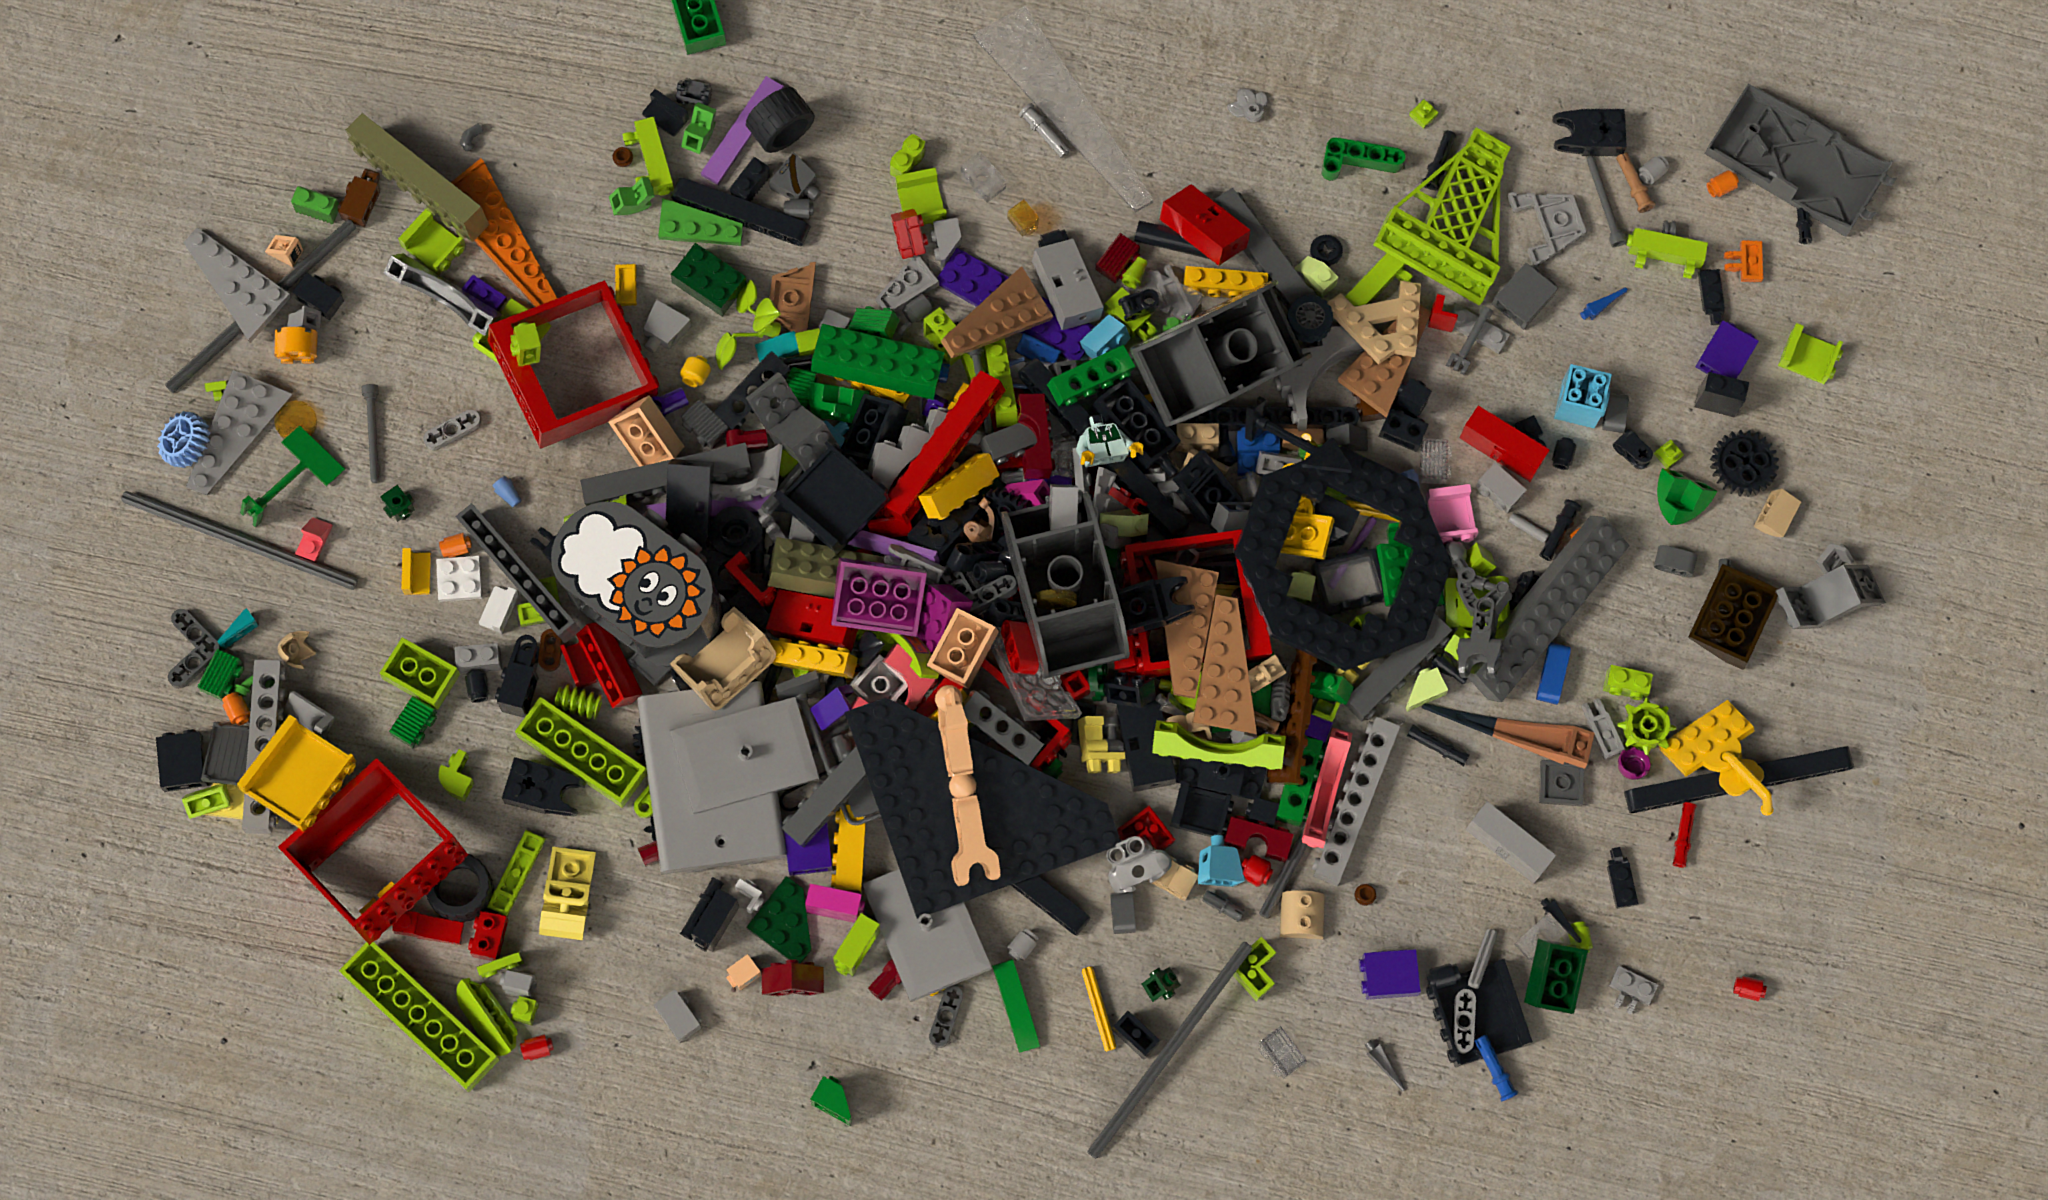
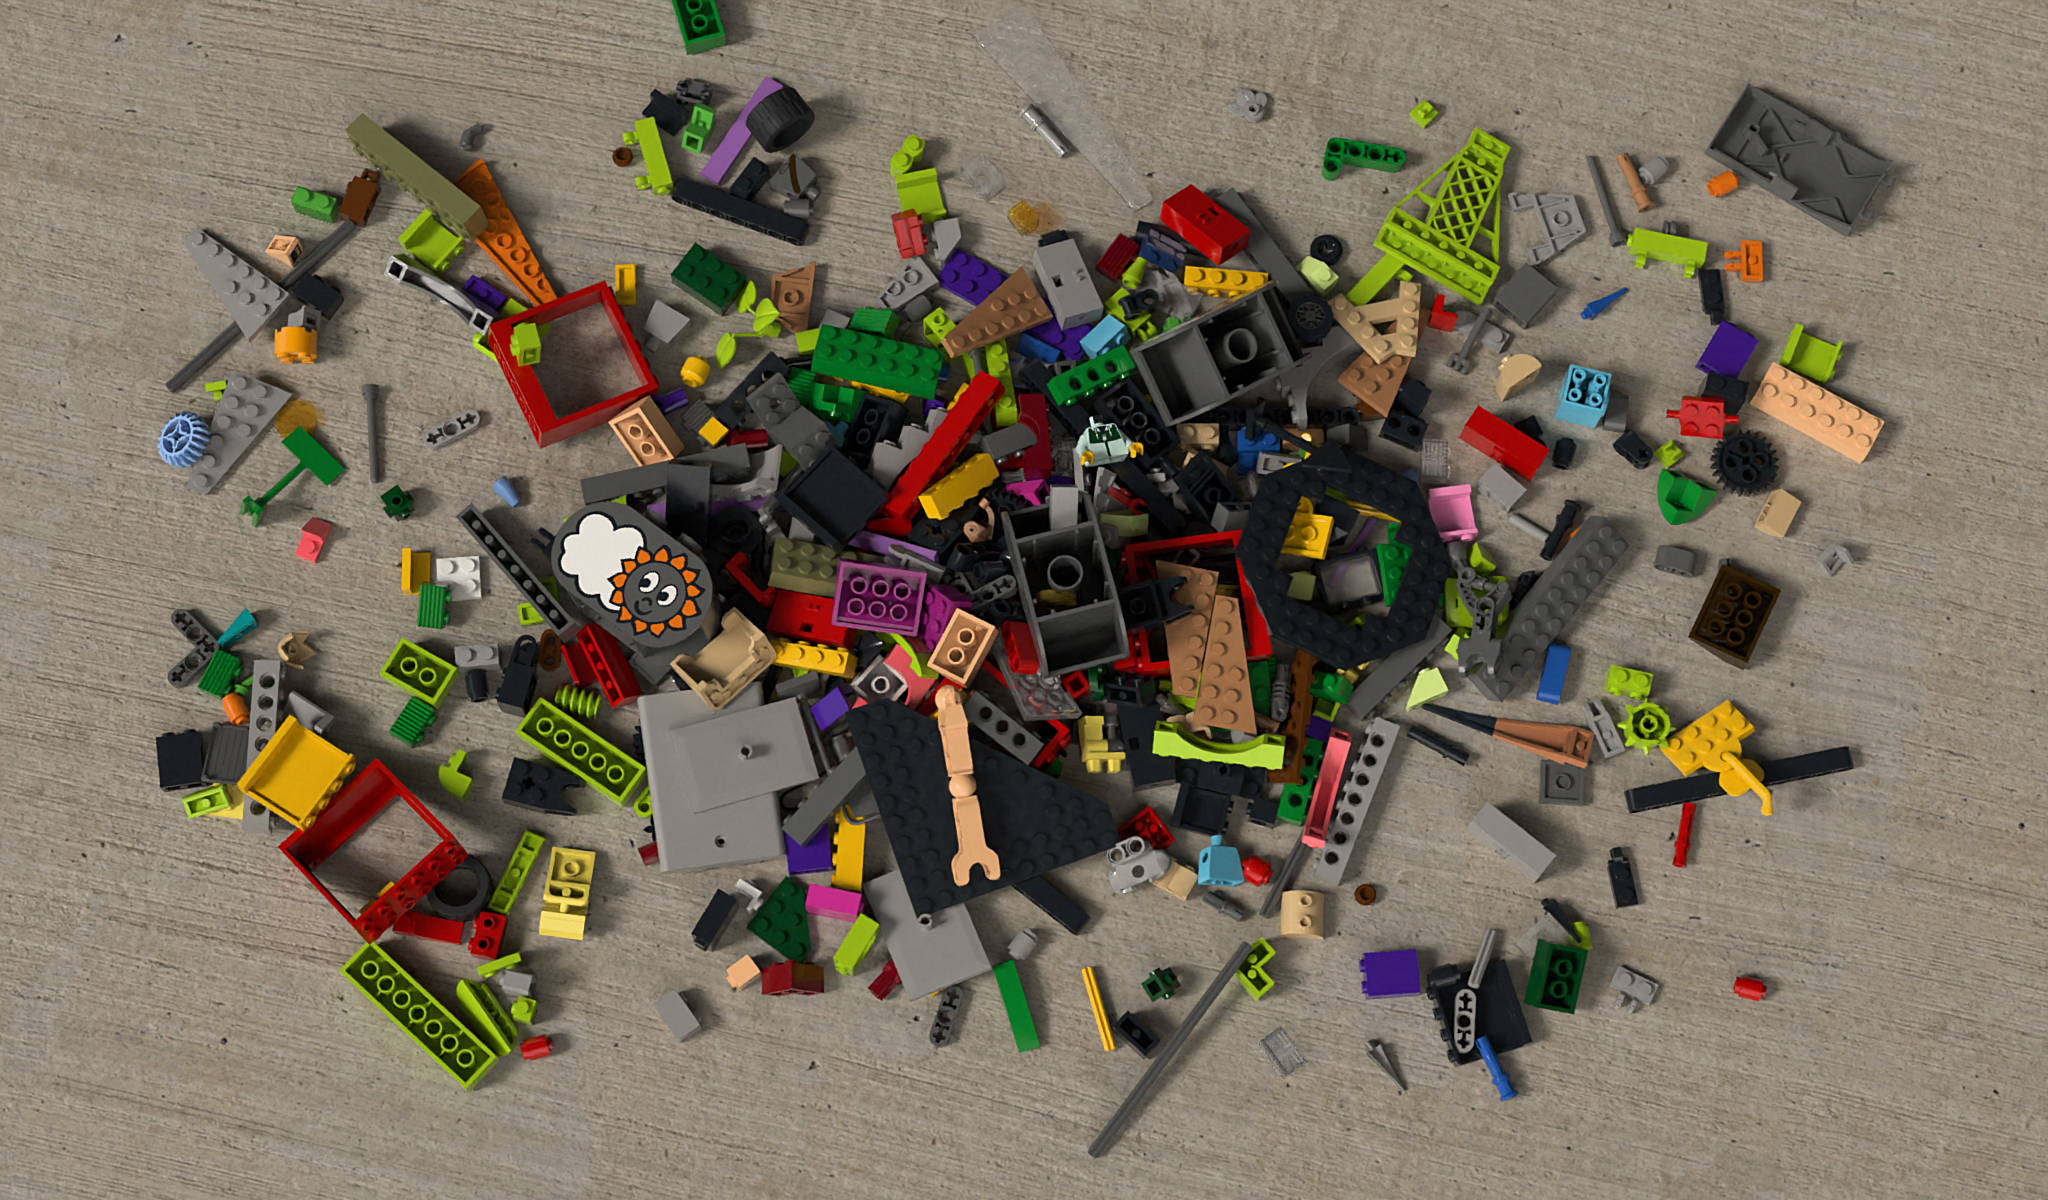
dark grey axle [121,491,358,590] -> none
orange brick [439,533,472,558] -> none
white panel [479,586,519,634] -> none
bright green brick [609,177,654,215] -> none
bright green wing [658,198,743,246] -> none
black pin [679,877,724,941] -> none
teal slope [755,331,799,362] -> none
green slope [810,1076,852,1126] -> none
dark grey beam [1110,892,1136,934] -> none
dark red arch [1224,816,1294,863] -> none
tan hips [1248,655,1286,693] -> none
black pin [1421,130,1457,191] -> none
black cone [1431,652,1468,685] -> none
black brick [1552,109,1627,156] -> none
magenta hair [1618,747,1651,780] -> none
dark grey bracket [1776,565,1886,629] -> none
black axle [1796,205,1813,244] -> none
none -> green brick [417,581,452,629]
none -> yellow tile [698,417,729,447]
none -> dark blue brick [1138,229,1187,274]
none -> tan brick [1496,354,1542,402]
none -> red plate [1666,395,1739,439]
none -> light nougat brick [1749,362,1885,463]

